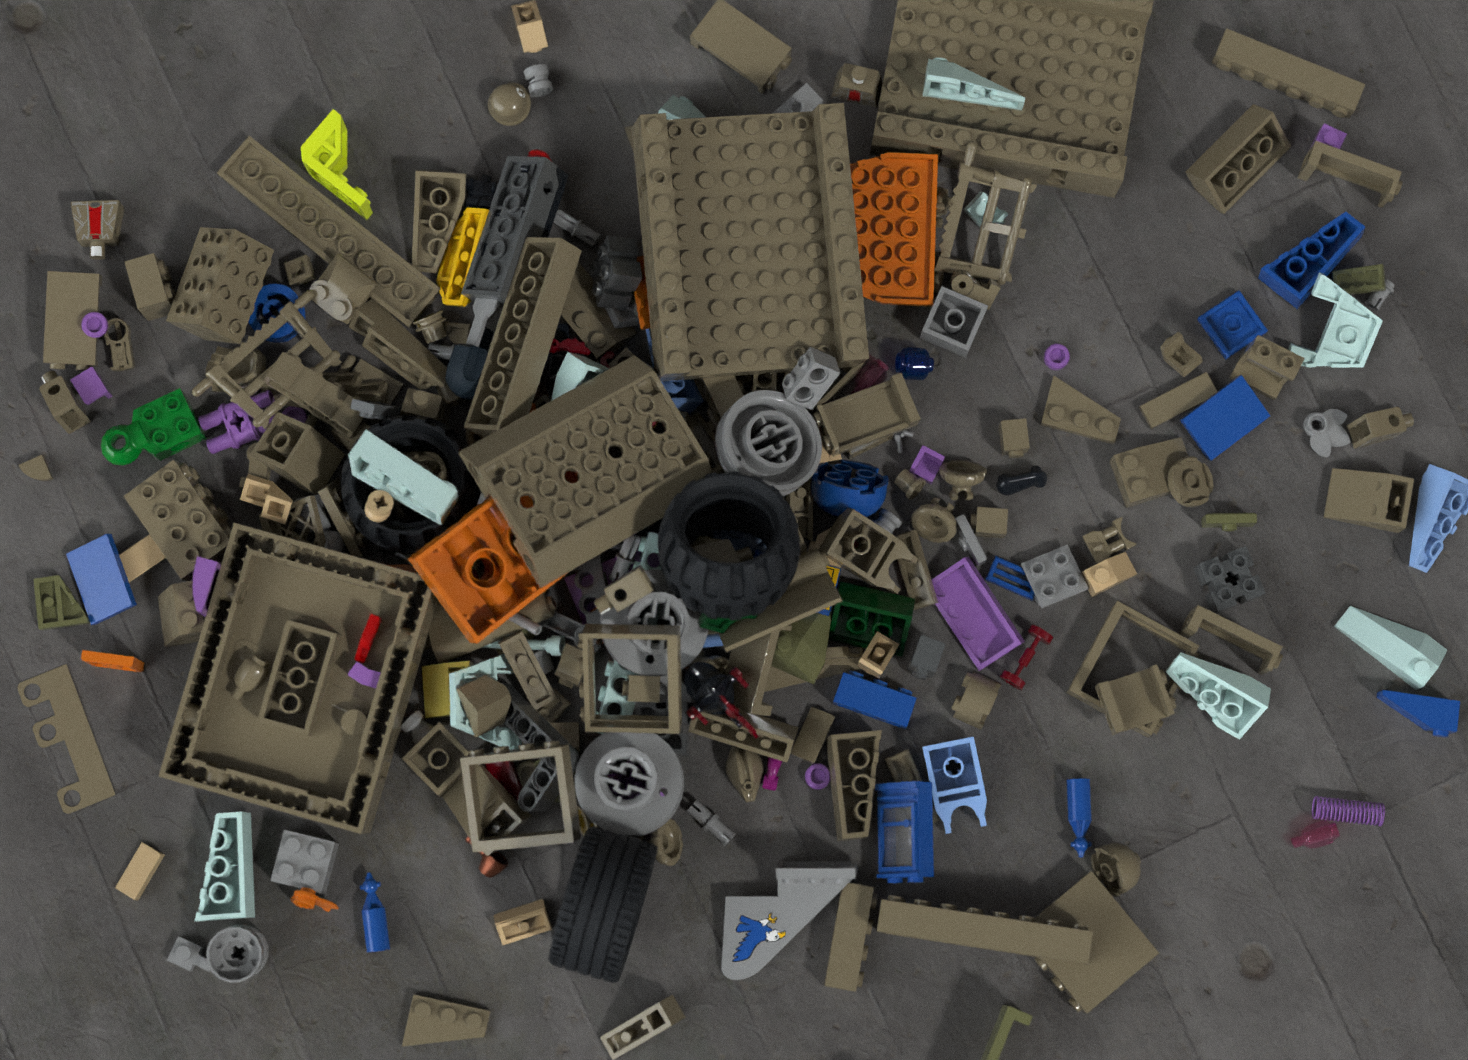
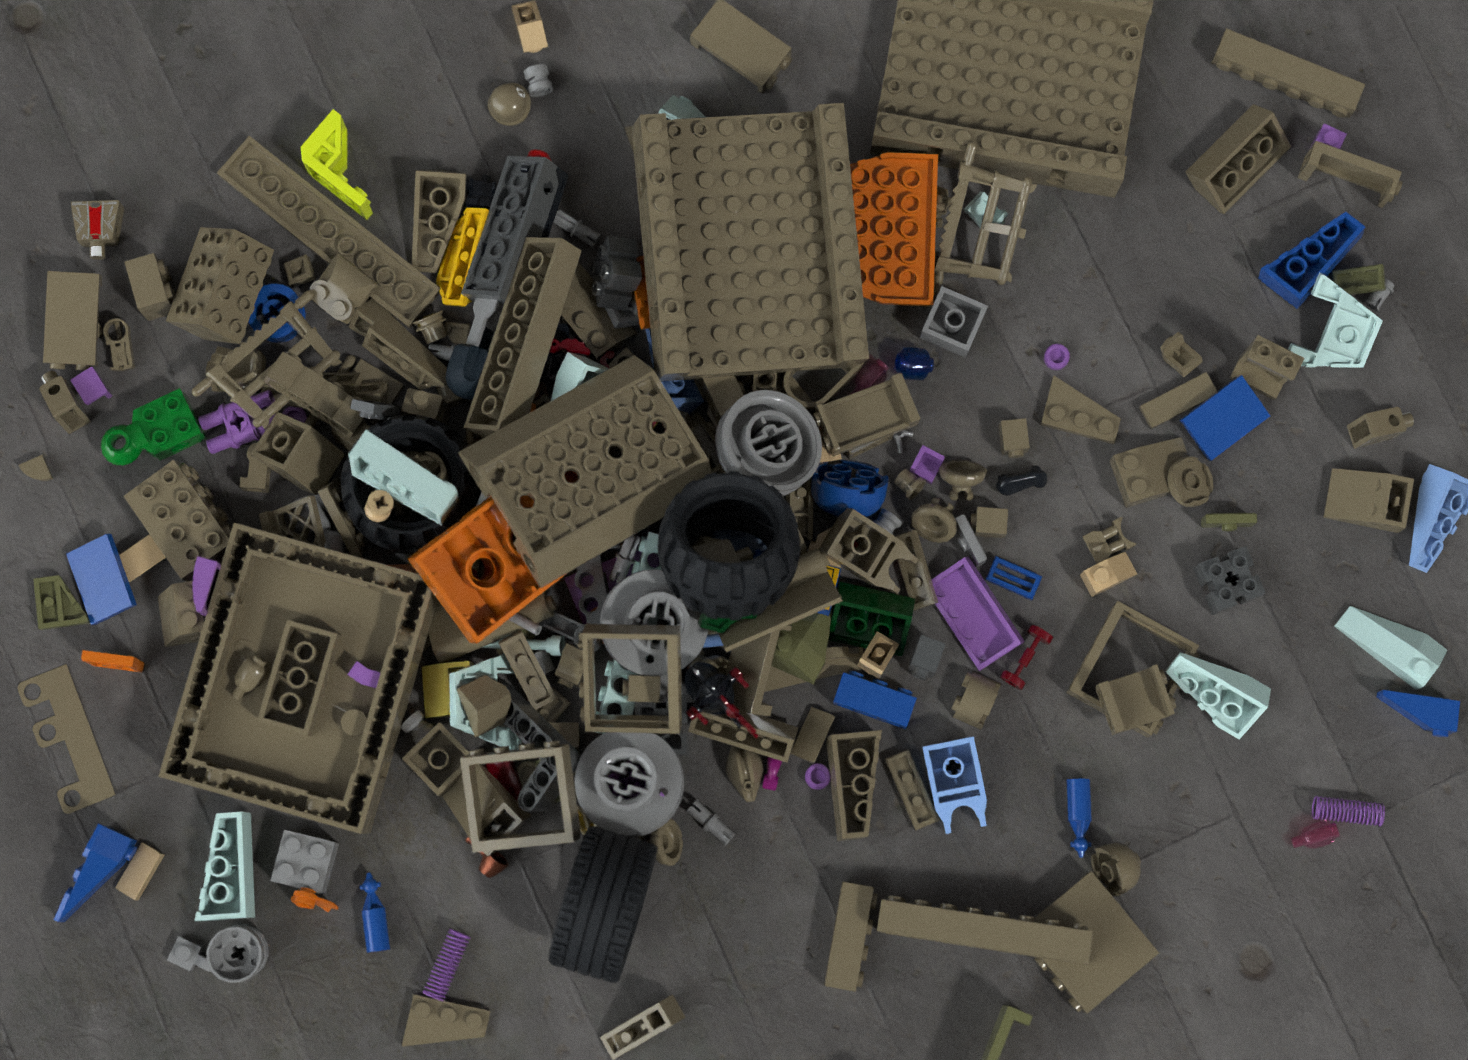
medium lavender tile [81,312,108,338] -> none
tan slope [240,474,293,524] -> none
red tile [354,614,382,663] -> none
tan slope [494,899,552,945] -> none
dark tan torso [594,565,654,615] -> none
light grey piece [721,861,857,980] -> none
light grey plate [772,83,823,114] -> none
light grey brick [782,347,840,410] -> none
dark tan torso [831,63,882,108] -> none
blue door [875,781,934,884] -> none
light aqua wedge [923,58,1025,110] -> none
dark tan leg [950,270,1001,310] -> none
light grey hinge [1021,545,1089,608] -> none
dark tan panel [1179,605,1283,675] -> none
blue tile [1197,290,1268,360] -> none
light grey plate [1303,409,1351,458] -> none
none -> blue wedge [54,824,137,923]
none -> medium lavender piece [422,929,471,1001]

